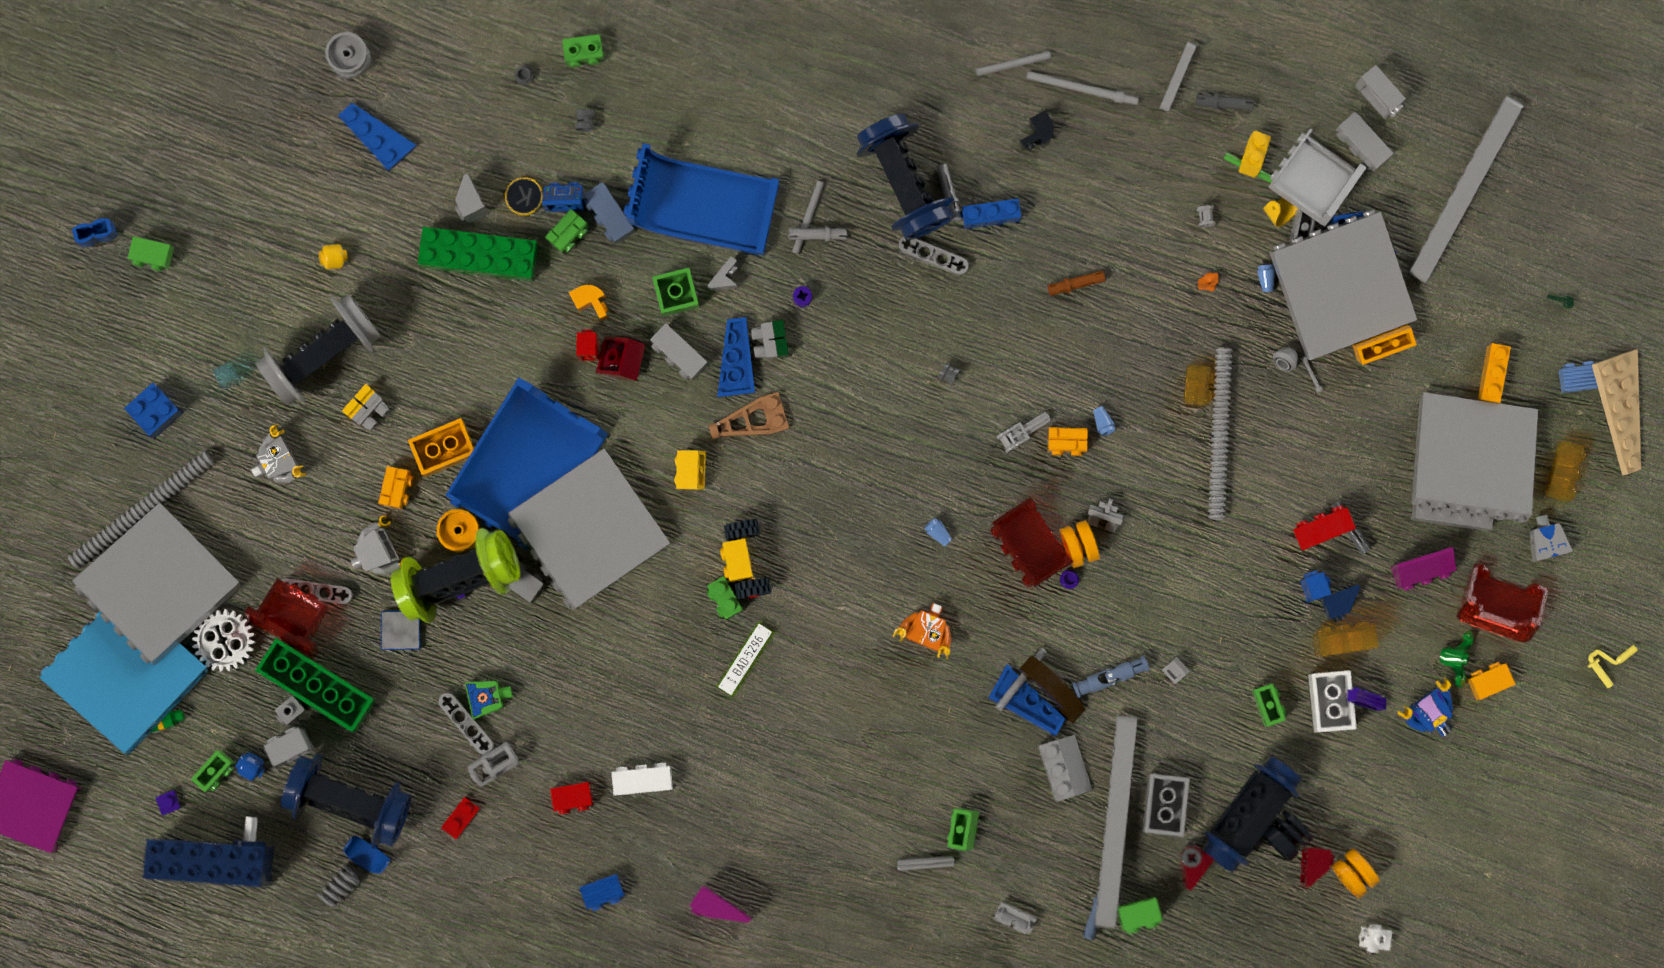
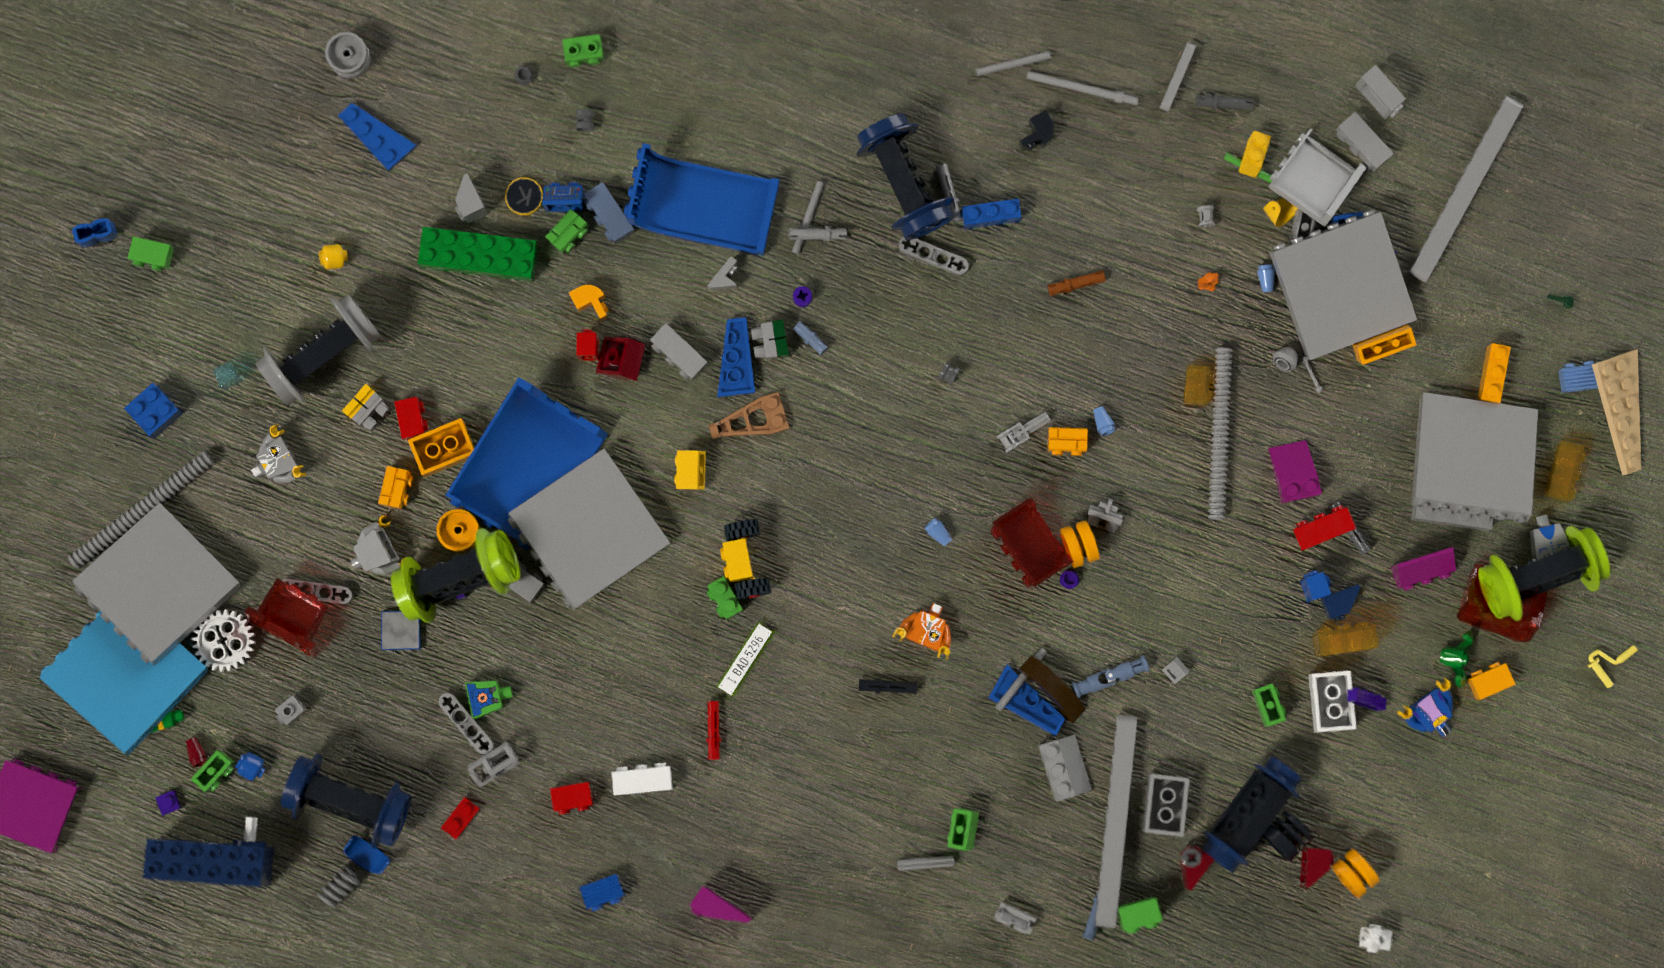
green brick [255,638,377,733] -> none
light grey brick [264,727,315,767] -> none
bright green brick [652,268,700,317] -> none
none -> dark red cone [186,737,208,768]
none -> red brick [394,397,429,441]
none -> red pin [706,701,721,760]
none -> sand blue pin [793,321,829,355]
none -> black pin [859,678,917,694]
none -> magenta slope [1268,440,1322,504]
none -> brick [1478,526,1610,621]

